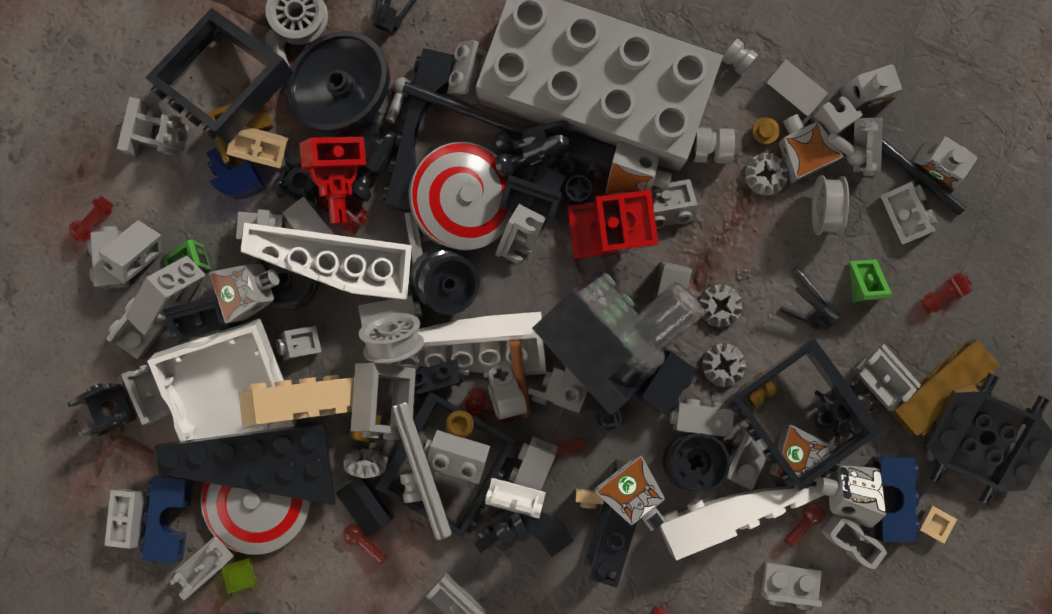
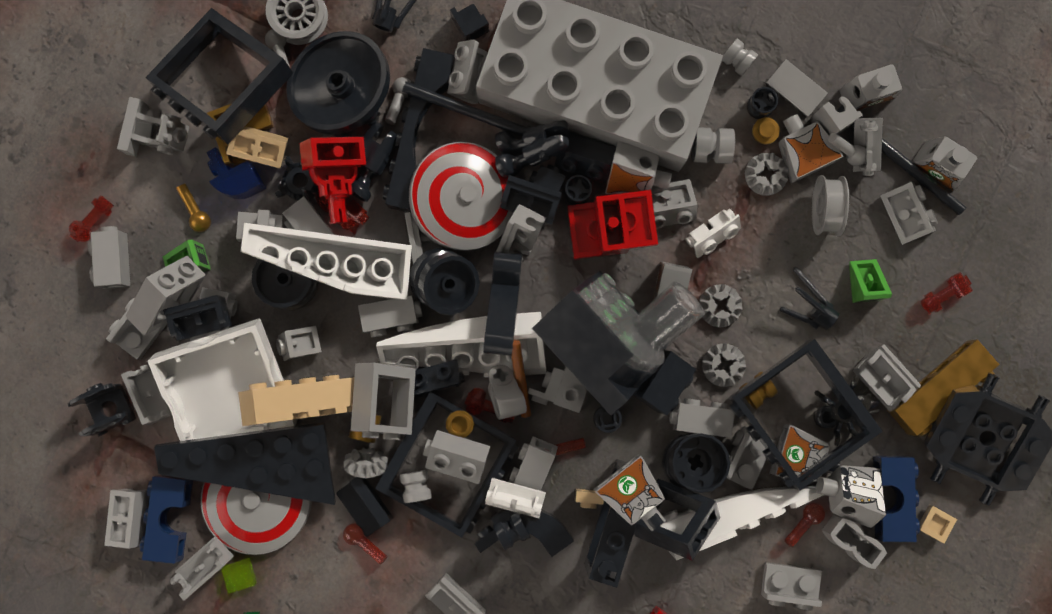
light grey hinge [99,220,162,284] -> none
torso [209,264,279,323] -> none
light grey wheel [359,313,424,363] -> none
light grey axle [392,403,451,540] -> none
none -> pearl gold bar [176,183,211,232]
none -> black panel [450,4,490,41]
none -> black beam [483,252,522,356]
none -> black window [634,479,720,561]
none -> white hinge [685,209,741,258]
none -> black wheel [747,87,779,119]

